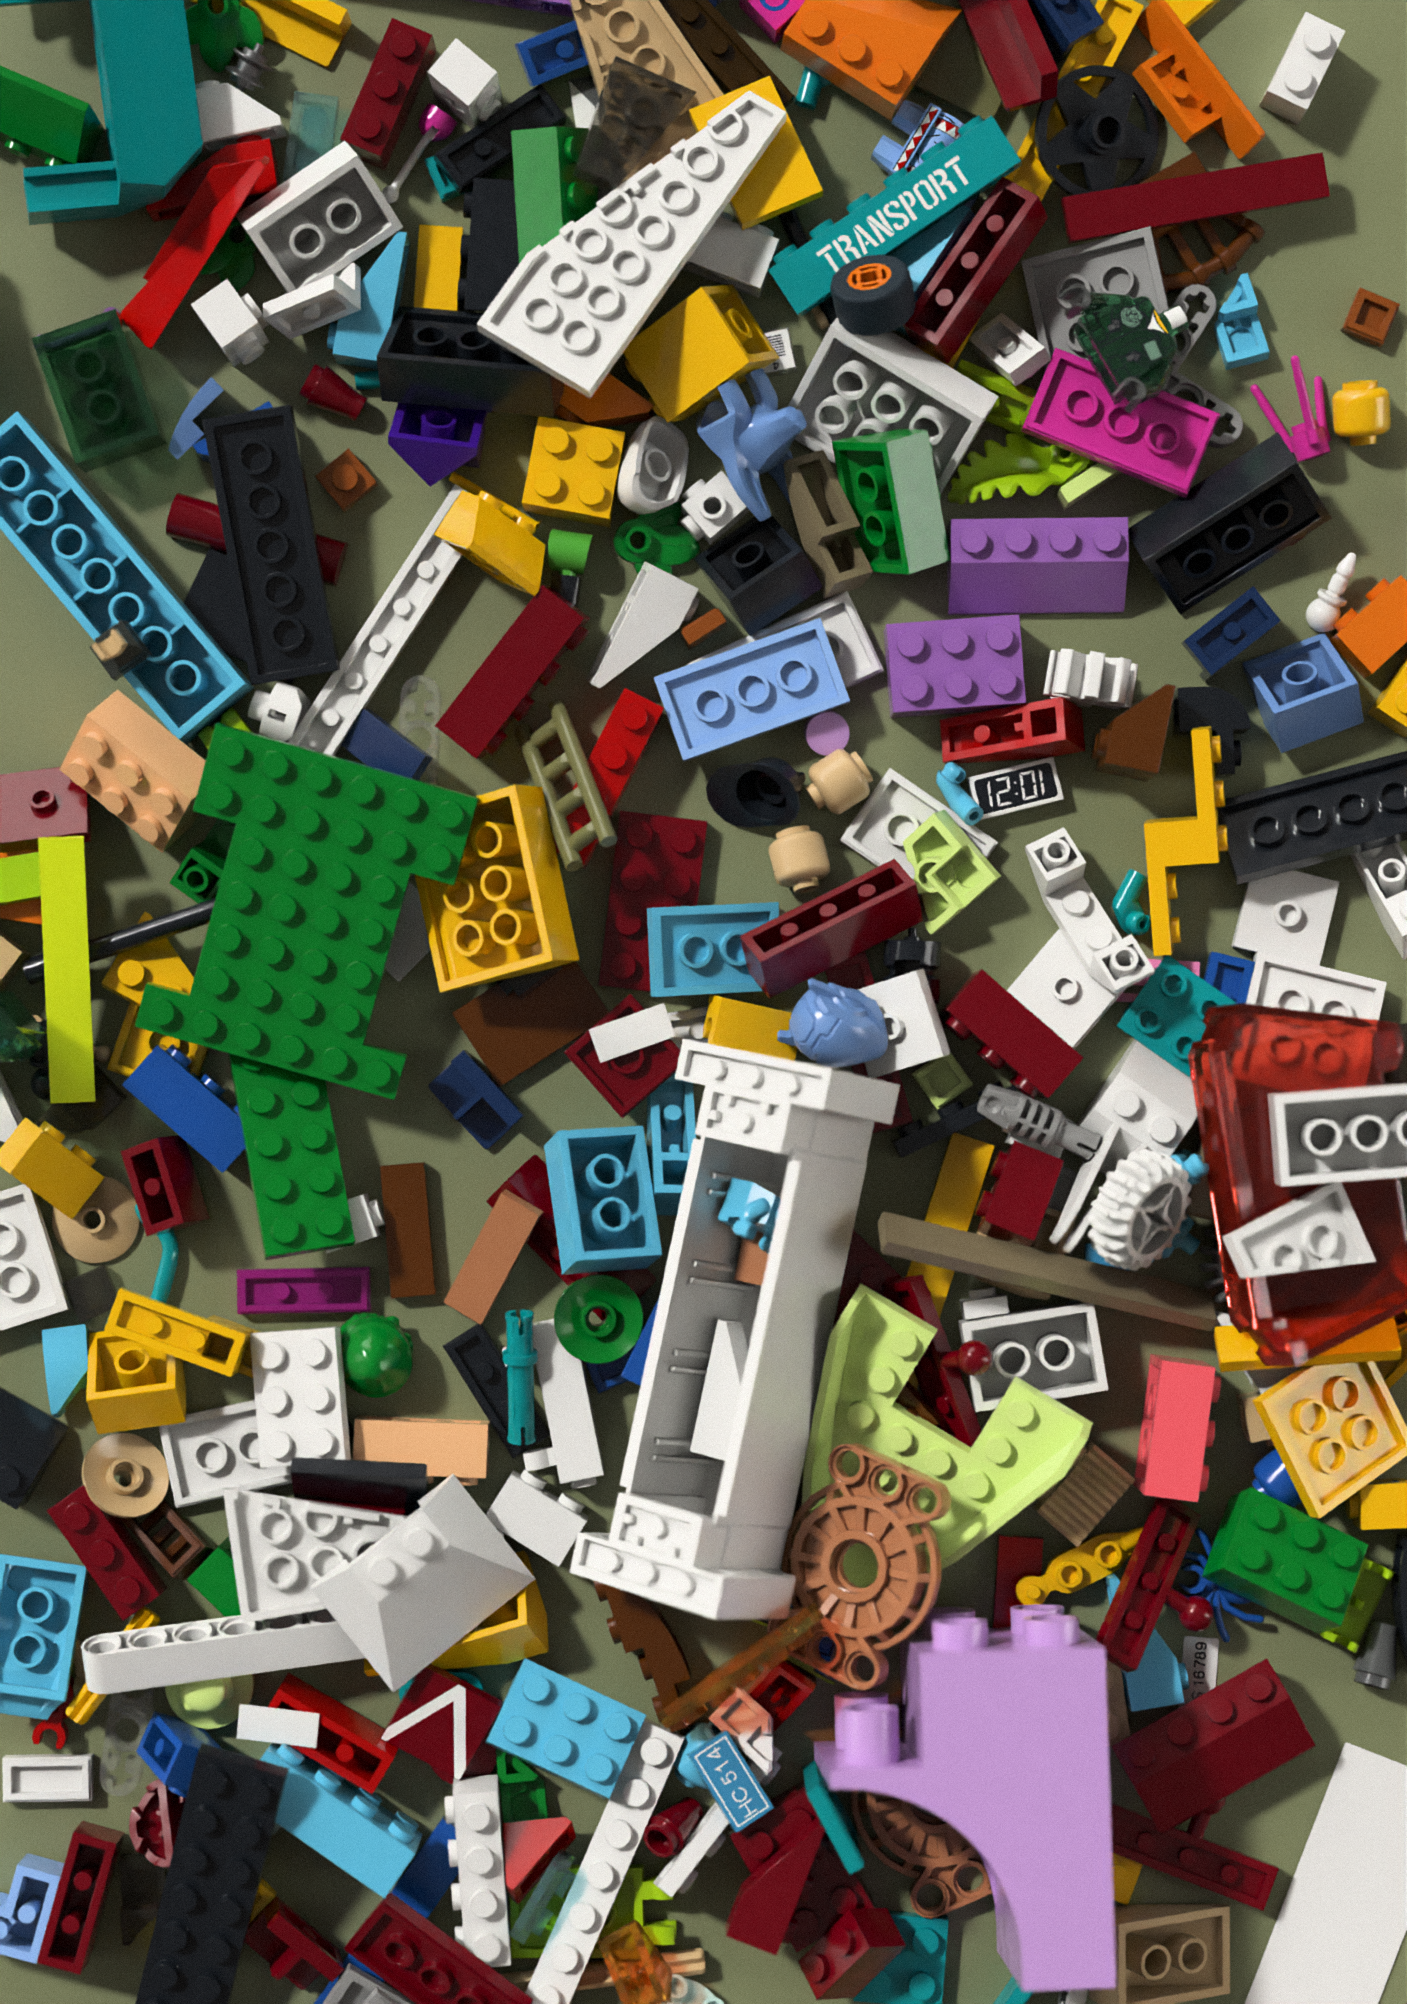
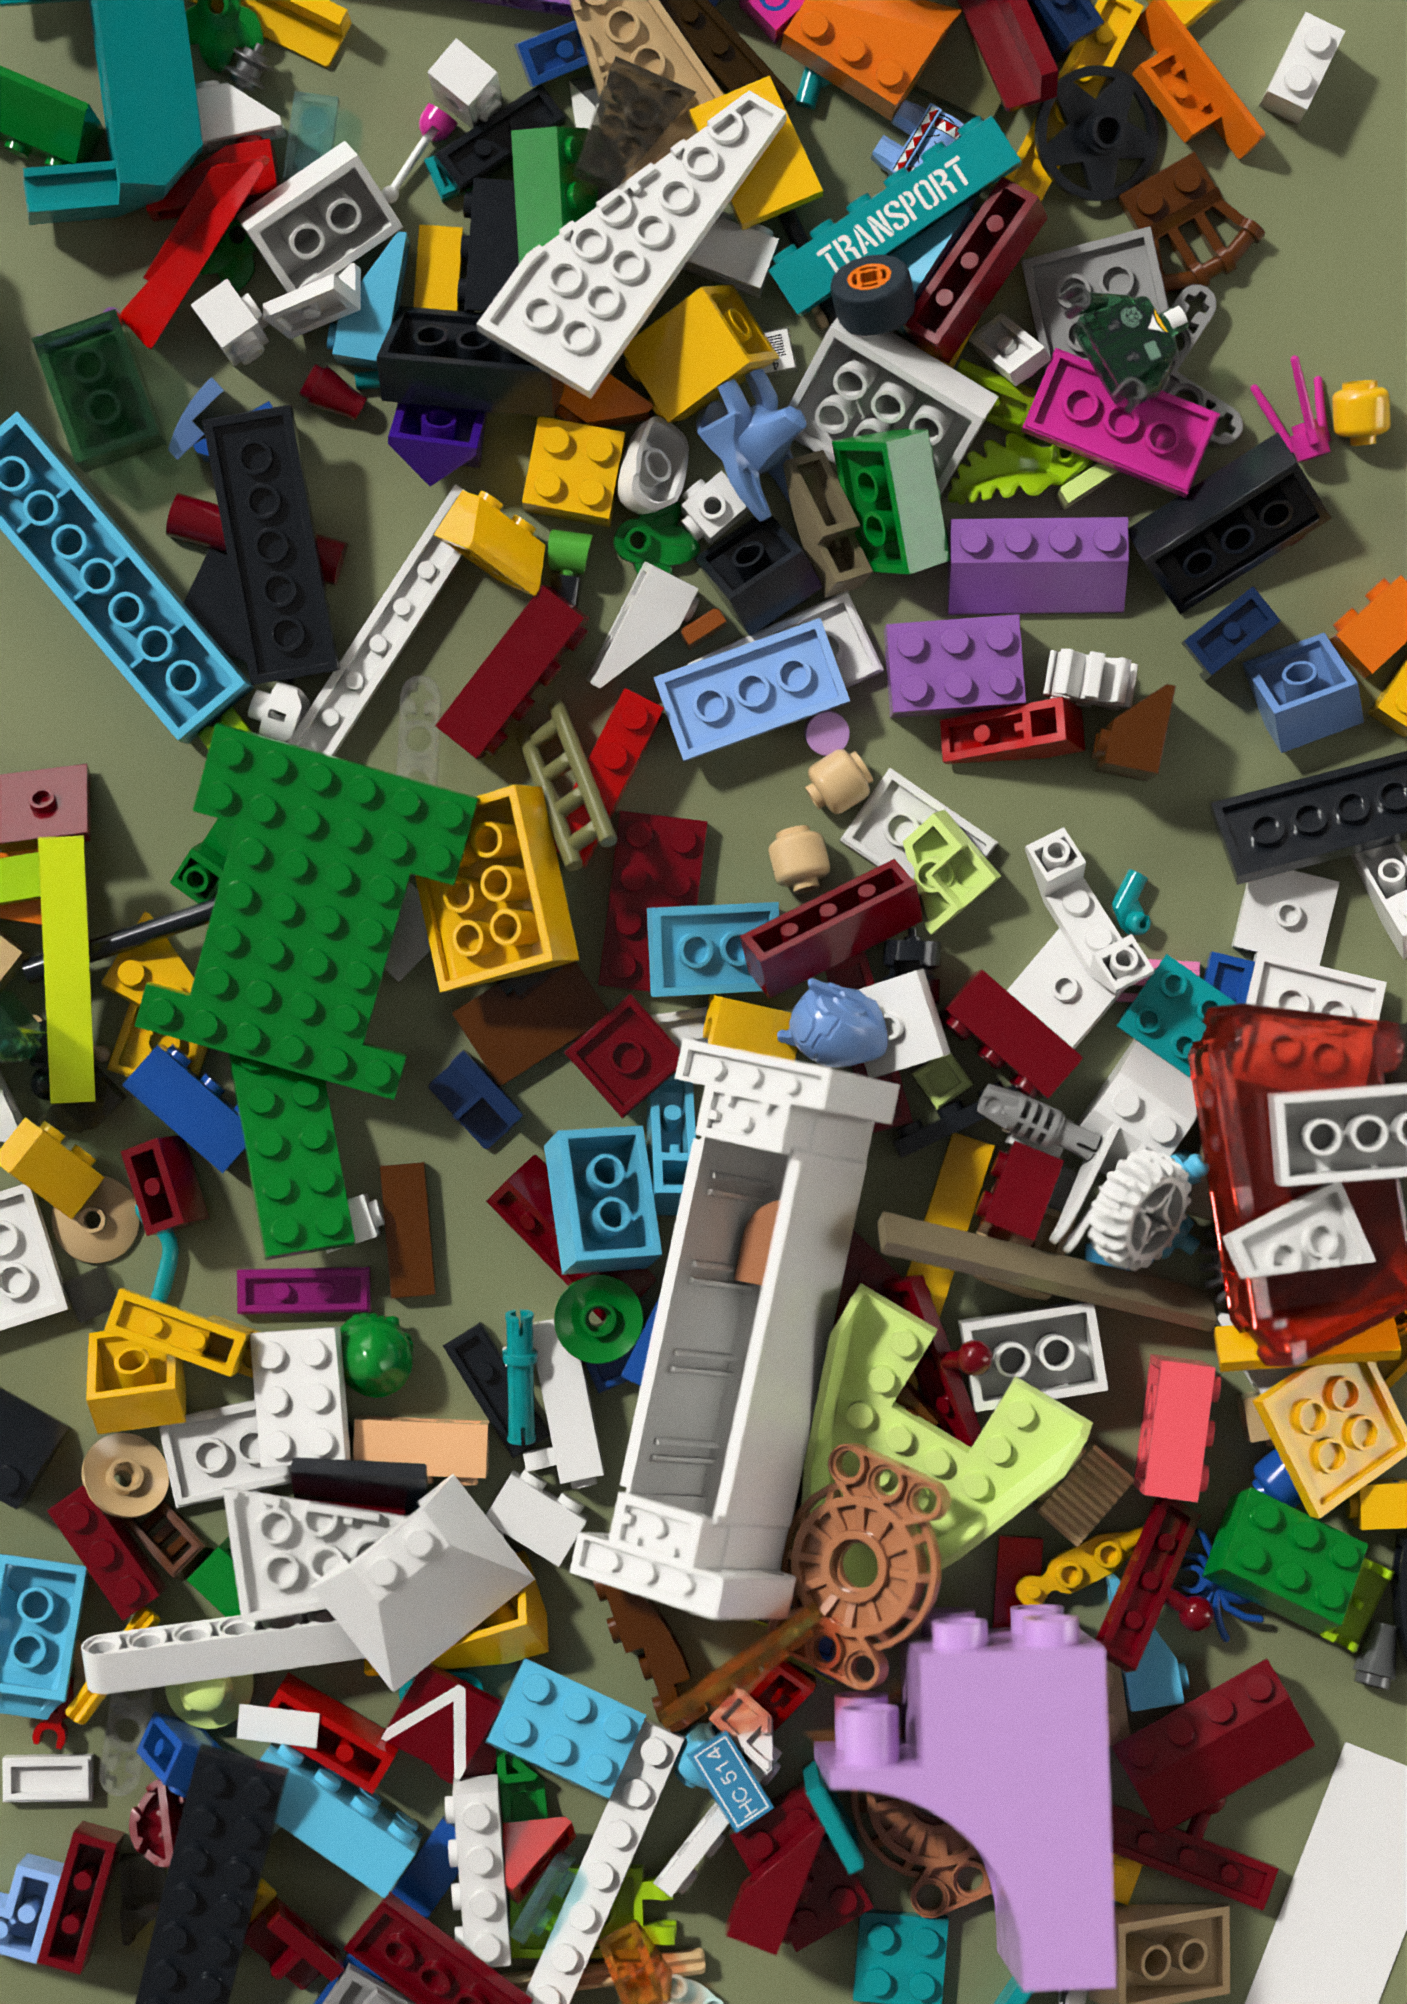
medium azure slope [42,1324,89,1418] -> none
light nougat brick [59,689,206,853] -> none
pearl dark grey piece [89,620,152,681] -> none
dark orange plate [315,448,378,513] -> none
dark red brick [340,18,437,170] -> none
dark blue tile [341,708,433,780] -> none
nougat tile [443,1189,543,1325] -> none
yellow piece [449,472,542,535] -> none
white sticker [588,1003,676,1063] -> none
dark red cone [643,1797,703,1858] -> none
white slope [690,1319,749,1461] -> none
black piece [706,757,806,828] -> none
medium azure piece [717,1178,781,1254] -> none
dark red brick [798,1908,906,2000] -> none
medium azure arm [936,762,983,826] -> none
white plate [959,1287,1009,1320] -> none
tile [967,757,1064,821] -> none
dark red tile [1061,152,1330,244] -> none
yellow bracket [1144,726,1228,956] -> none
black brick [1172,687,1251,778] -> none
white sticker [1179,1636,1219,1708] -> none
medium azure slope [1214,272,1270,370] -> none
white bar [1306,553,1356,632] -> none
dark orange tile [1340,287,1400,348] -> none

